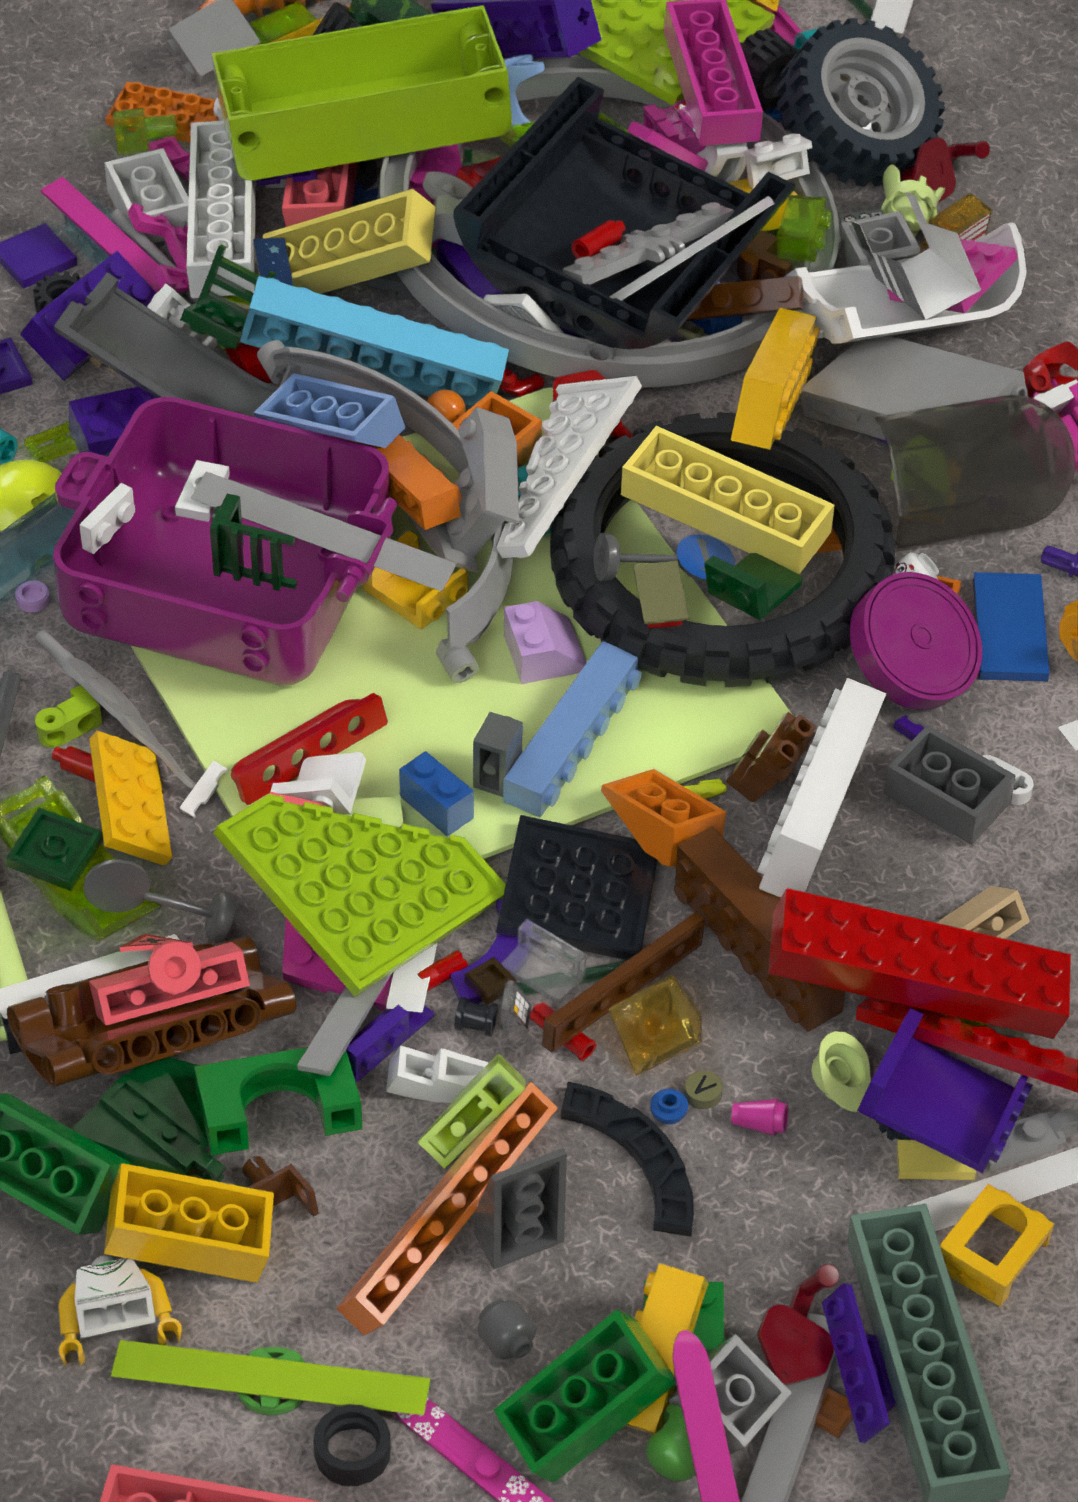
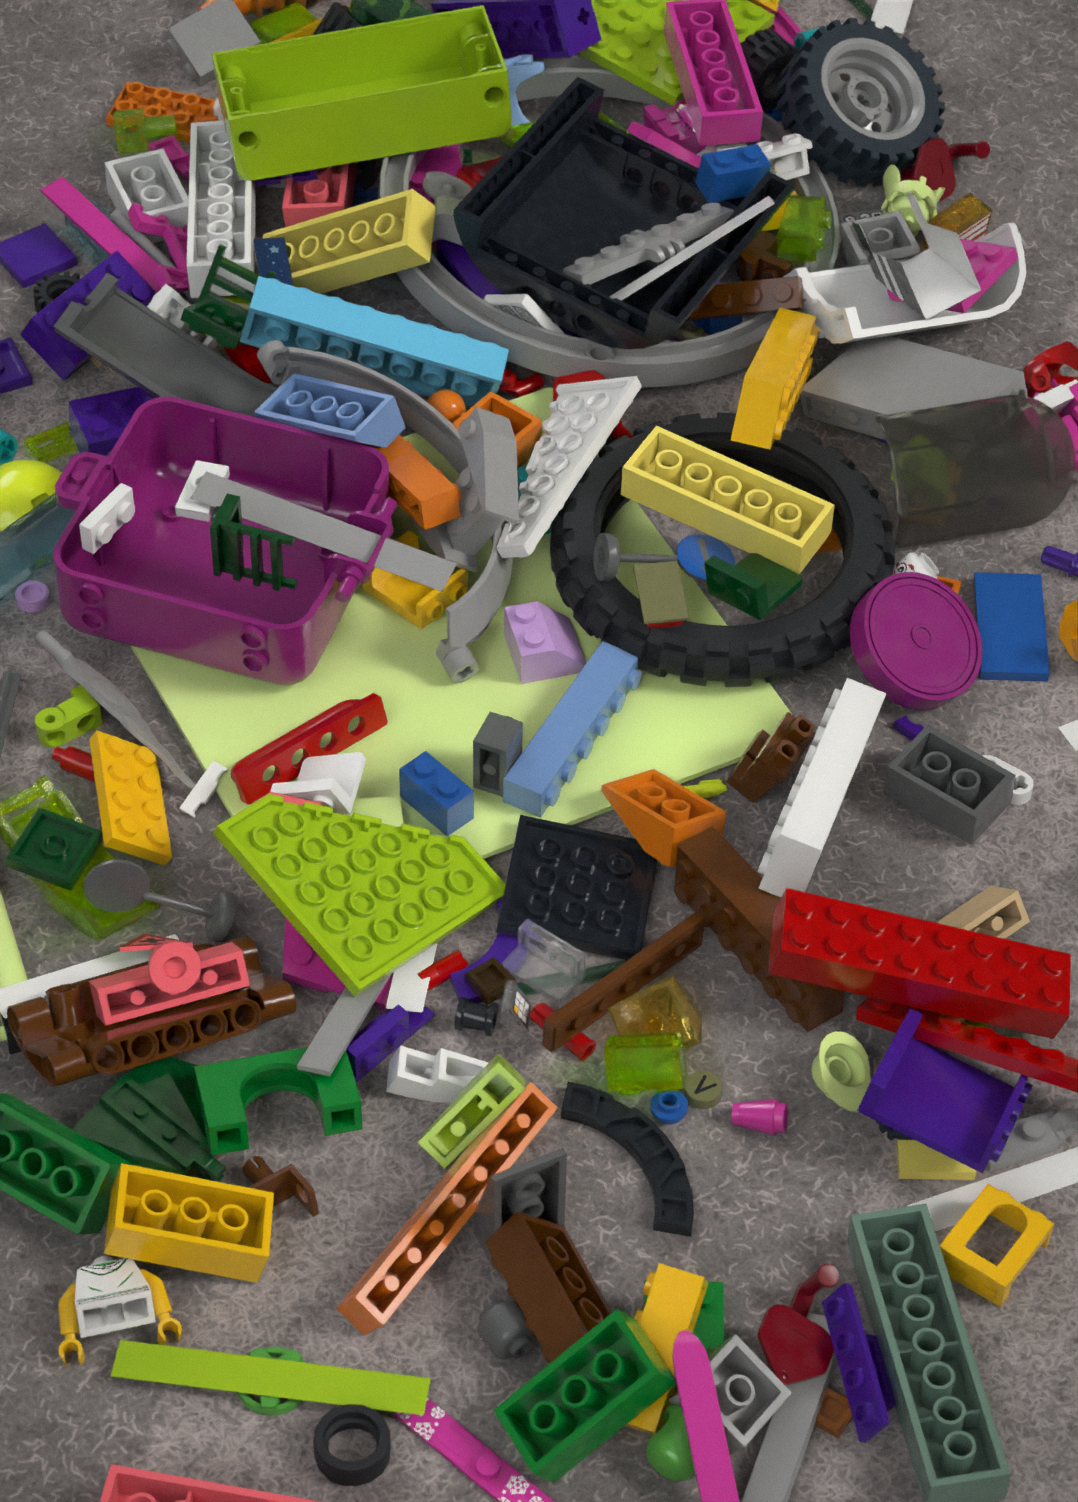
red cylinder [571,220,625,259] -> none
none -> reddish brown brick [485,1212,612,1364]
none -> clear neon green brick [603,1033,688,1095]
none -> blue brick [695,144,771,203]

